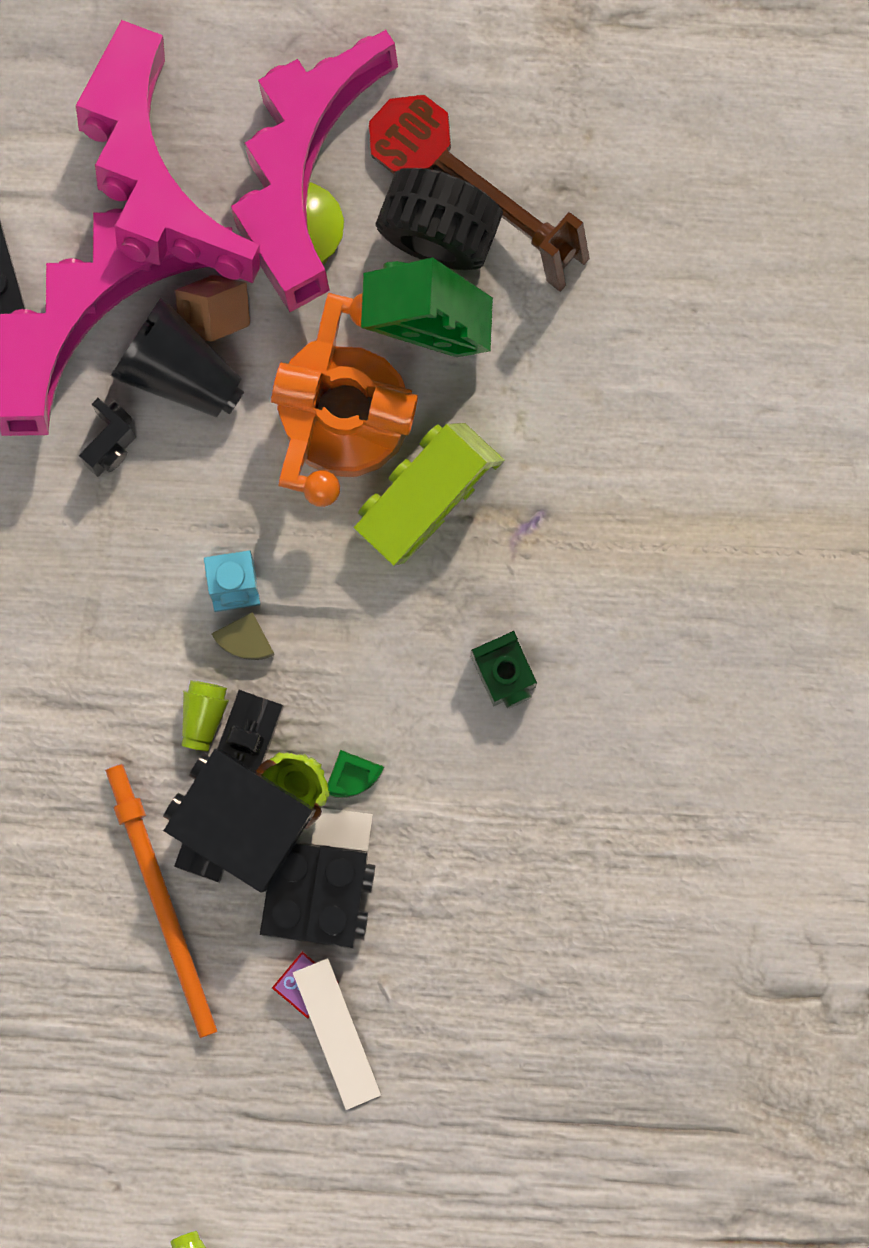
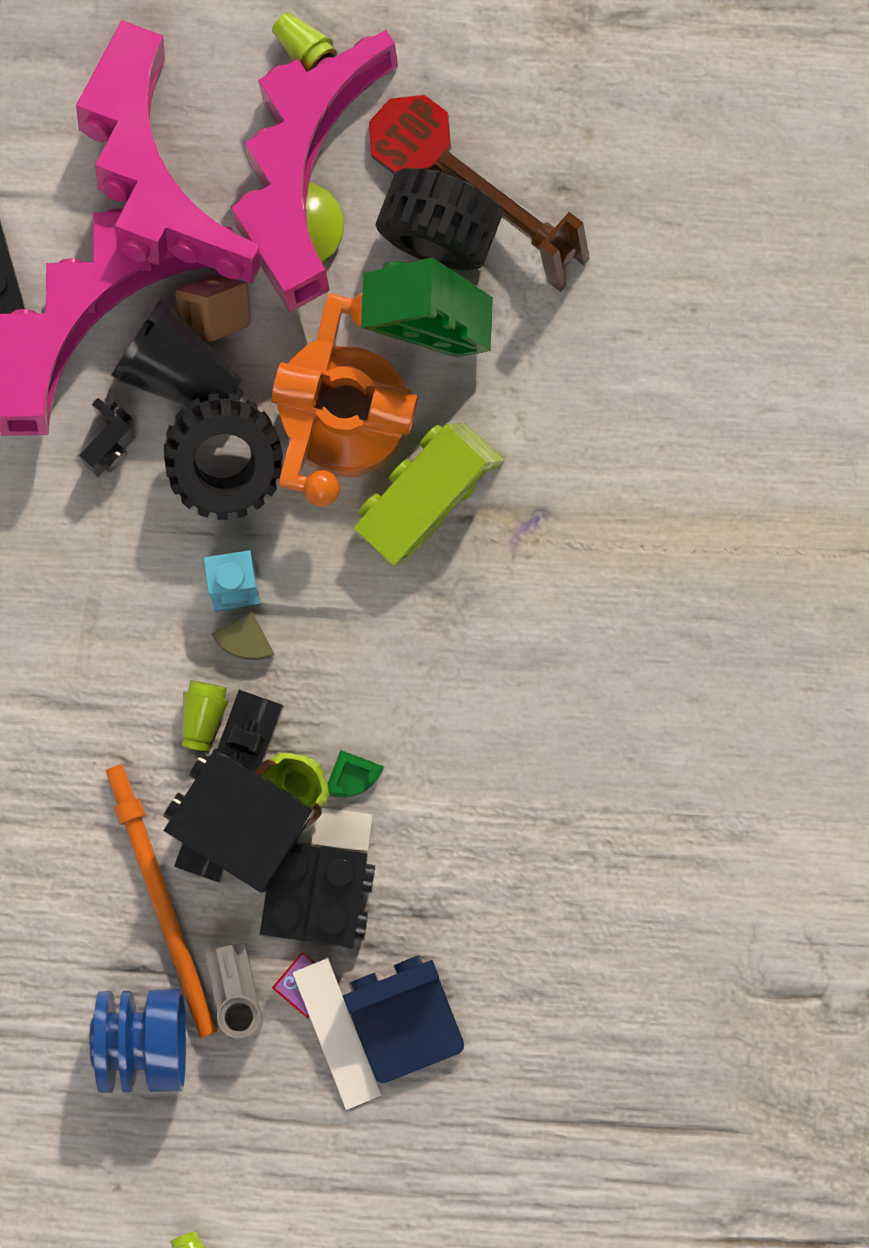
dark green brick [470,631,537,709] -> none
none -> blue wheel [89,989,186,1093]
none -> black tyre [164,393,283,520]
none -> light grey piece [205,943,263,1042]
none -> lime cone [272,12,337,72]
none -> dark blue bracket [342,955,464,1083]

